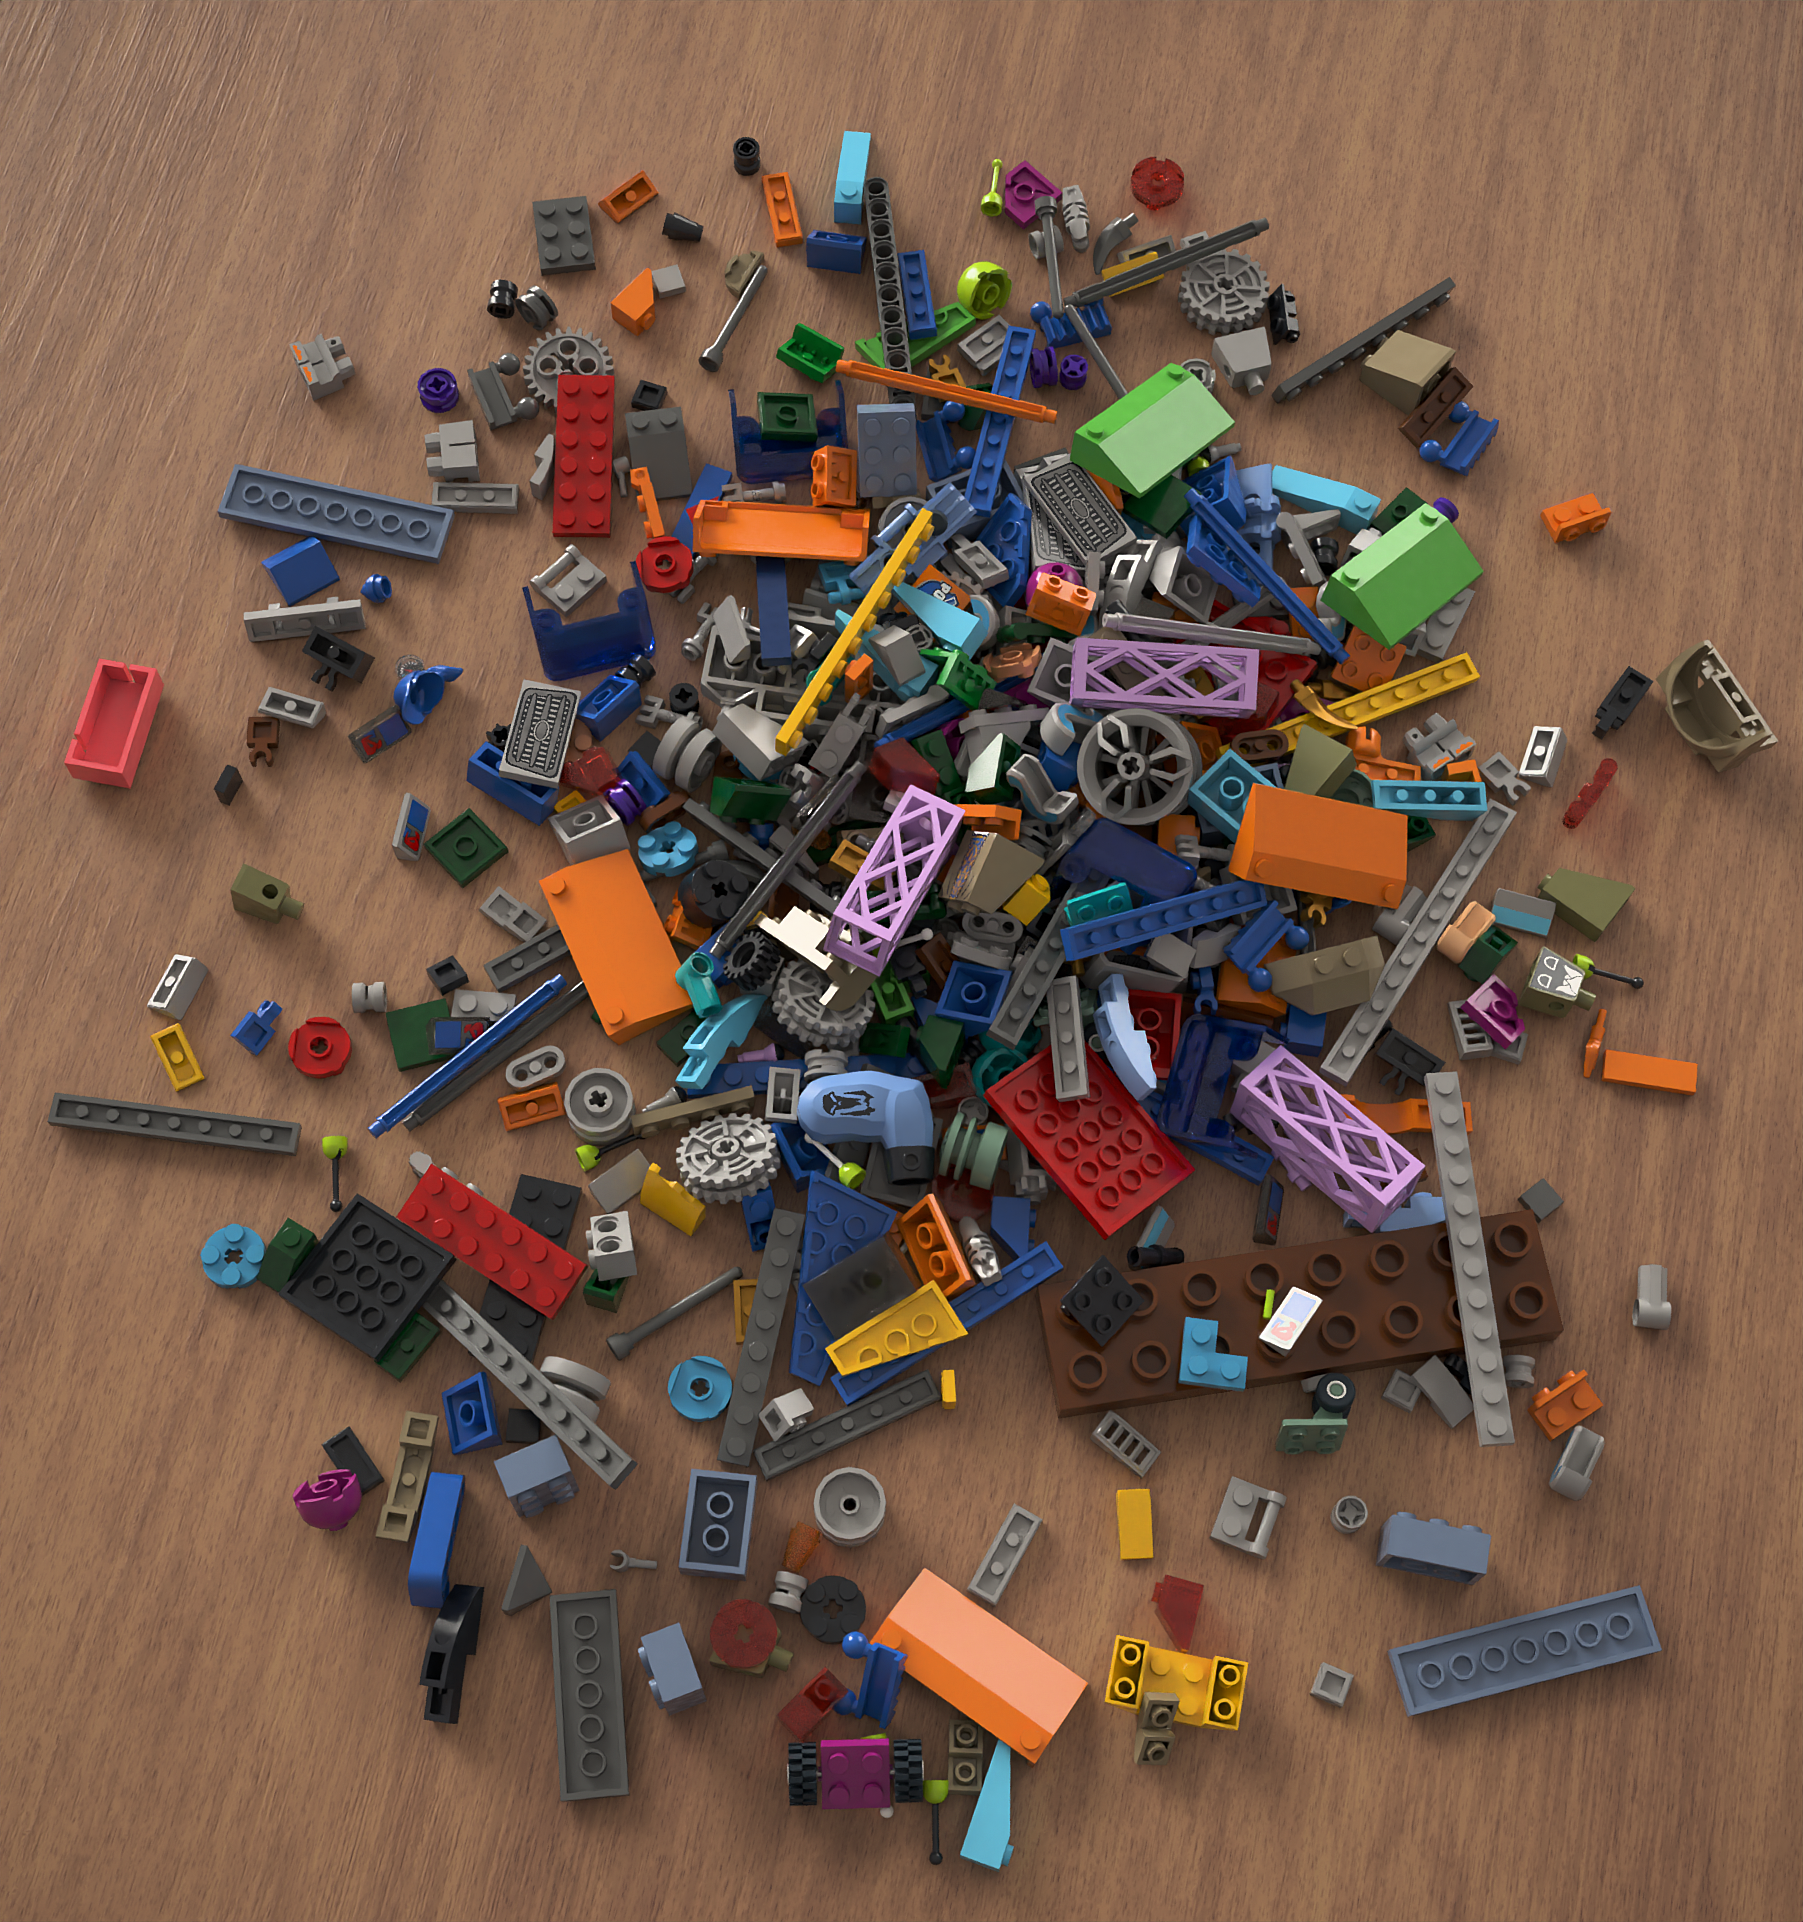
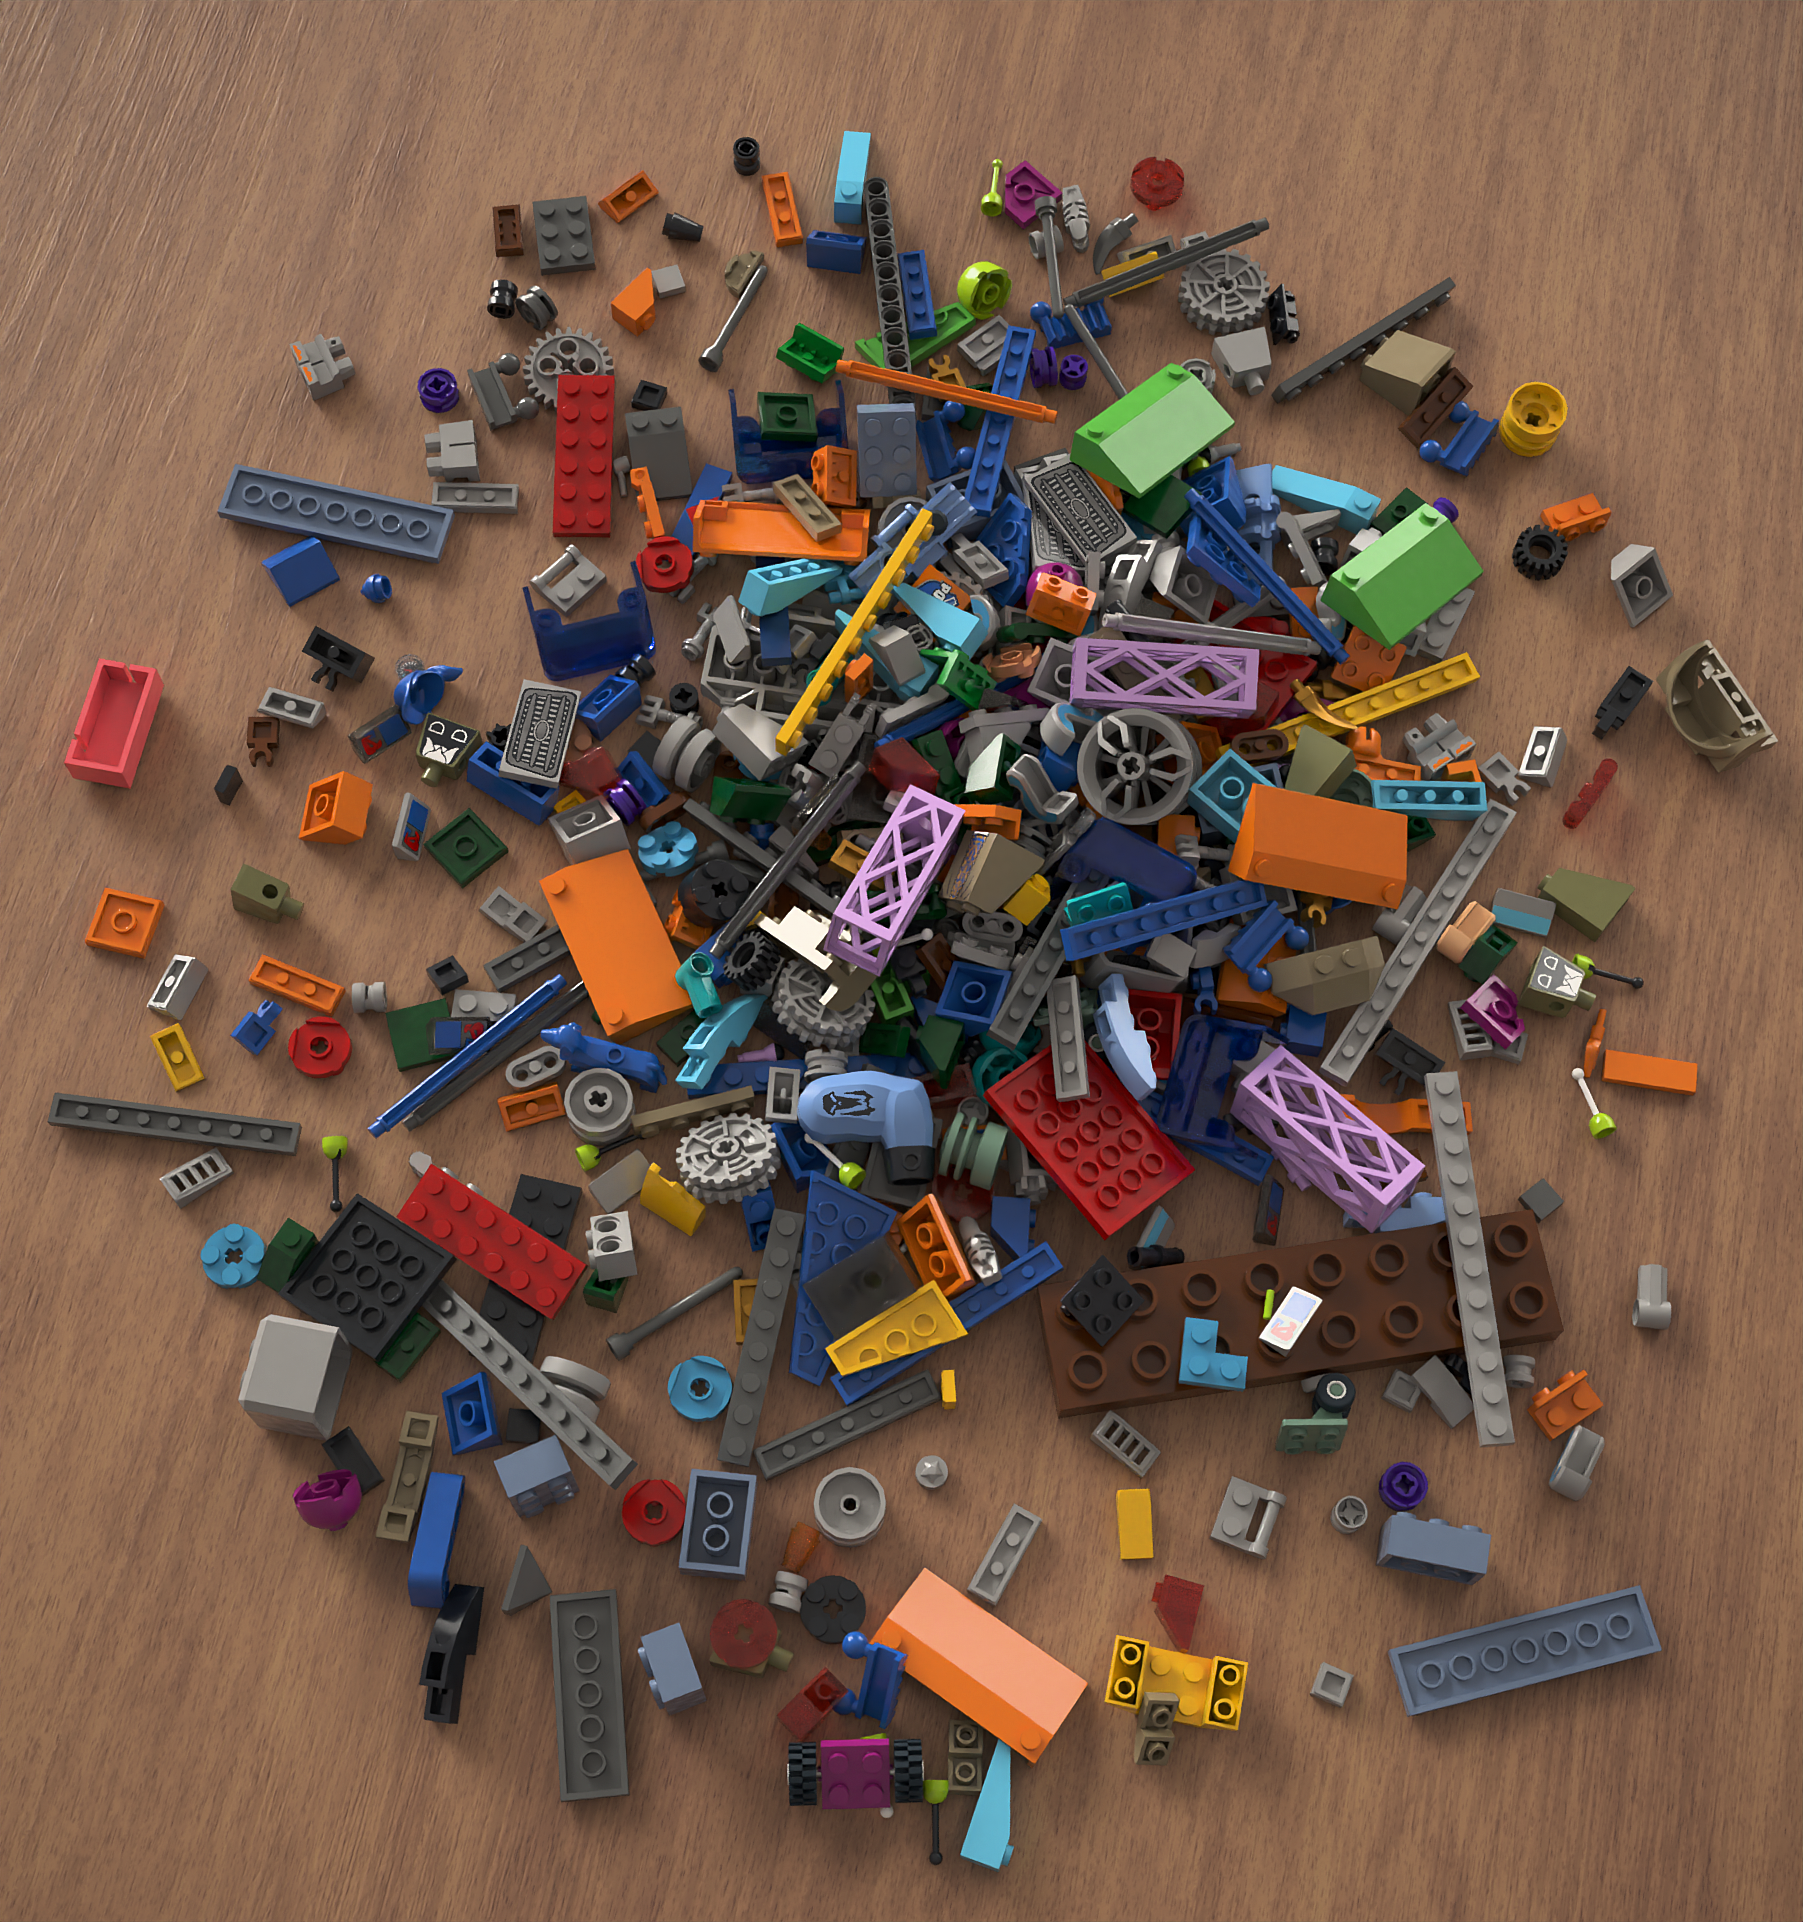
light grey hinge [244,597,366,642] -> none
light grey slope [530,433,556,500] -> none
light grey hand [610,1550,657,1573] -> none
light grey piece [642,1086,687,1113] -> none
light grey brick [758,1388,814,1442] -> none
none -> orange tile [85,887,165,959]
none -> light grey slope [160,1148,234,1209]
none -> light grey plate [238,1314,353,1441]
none -> orange tile [248,954,346,1017]
none -> orange slope [299,771,373,845]
none -> torso [416,712,483,787]
none -> reddish brown plate [492,204,524,257]
none -> blue animal [540,1022,667,1093]
none -> red plate [622,1479,686,1547]
none -> medium azure slope [738,558,843,616]
none -> dark tan plate [773,474,842,542]
none -> light grey tile [915,1455,948,1490]
none -> dark purple wheel [1378,1462,1428,1512]
none -> yellow wheel [1499,382,1568,457]
none -> black tyre [1512,525,1568,581]
none -> hinge [1572,1068,1617,1139]
none -> light grey slope [1611,544,1673,627]

